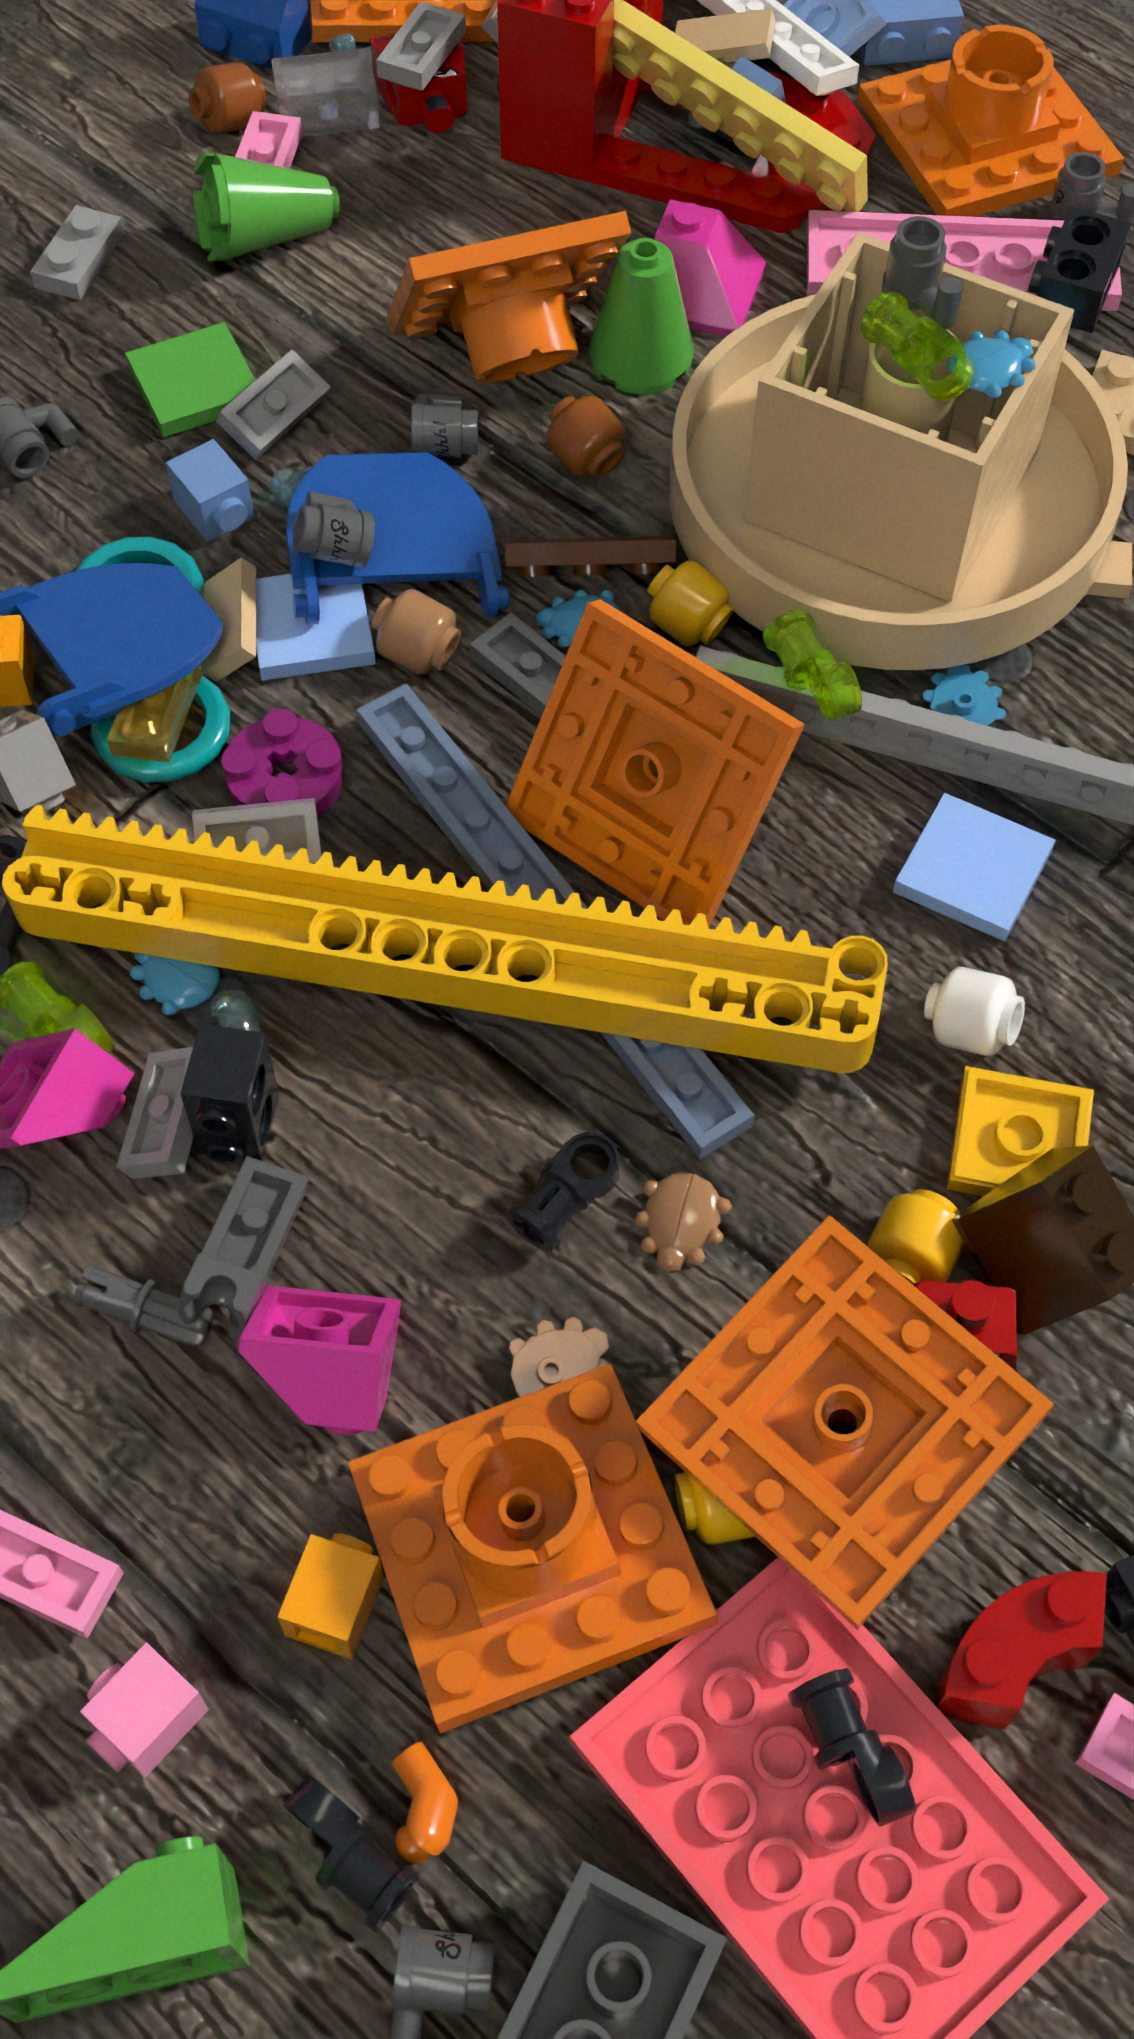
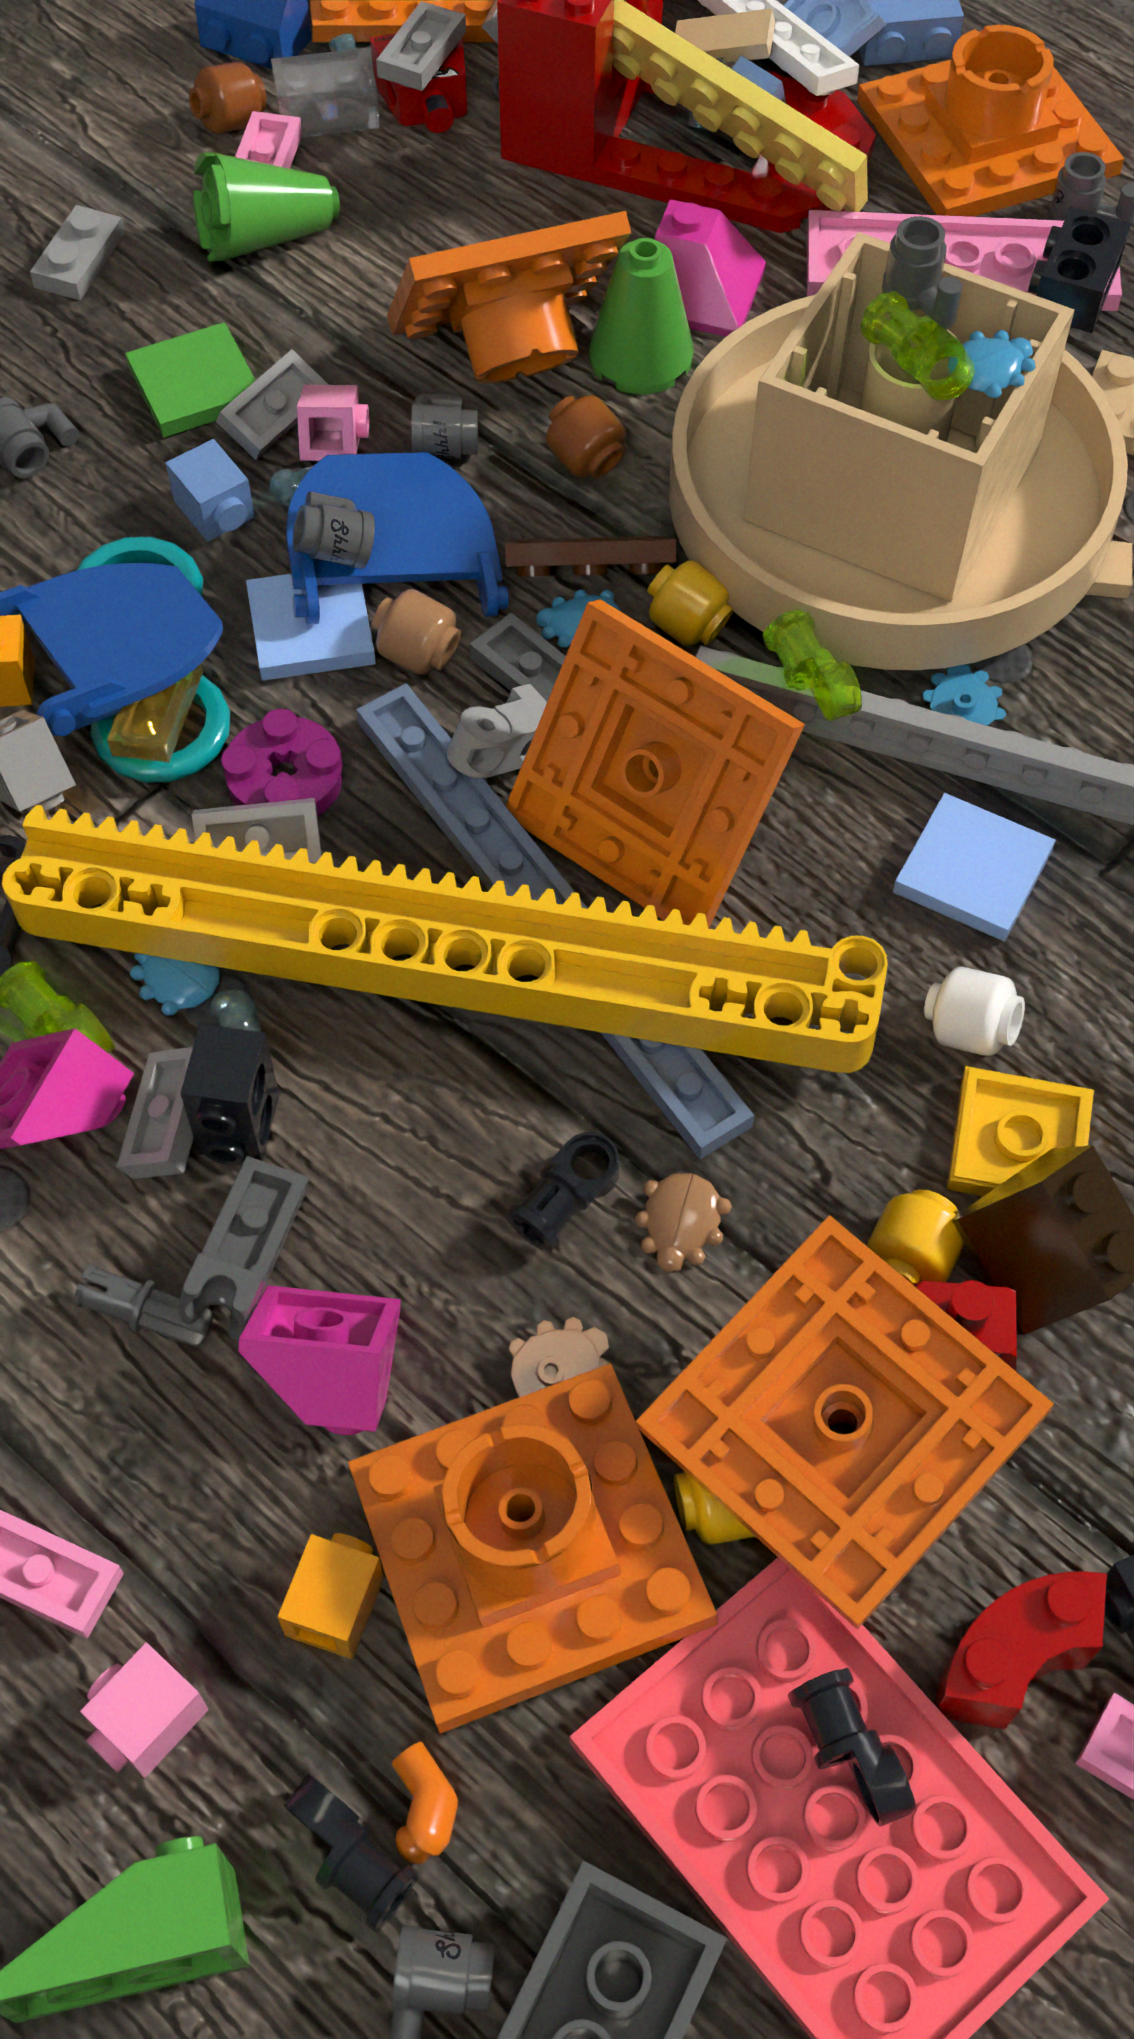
tan tile [201,557,256,682] -> none
none -> bright pink brick [297,384,369,461]
none -> light grey leg [447,684,547,778]

